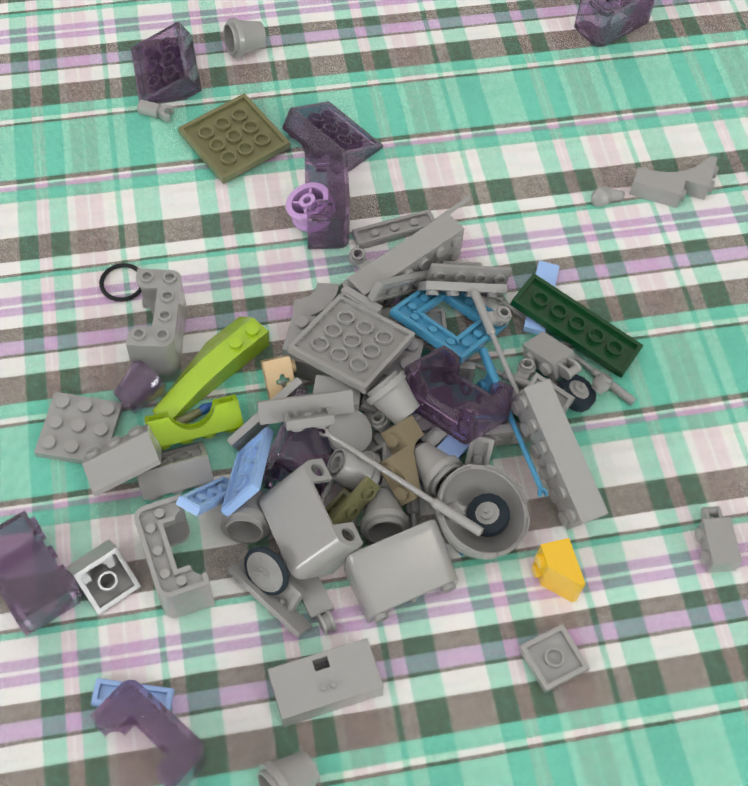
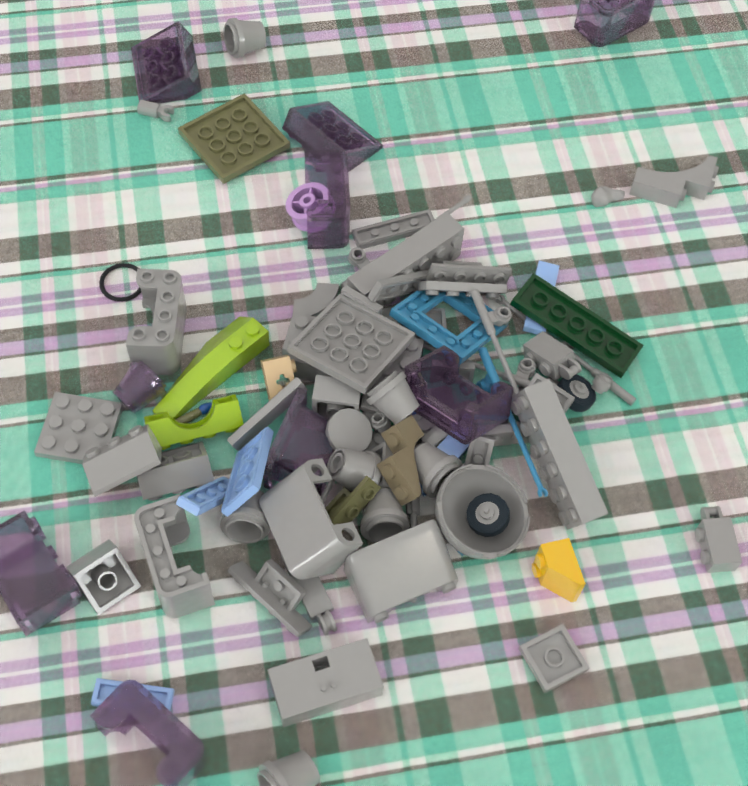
light grey wheel [244,546,289,595] -> none
light grey bracket [257,389,354,432] -> none
light grey piece [319,427,484,537] -> none

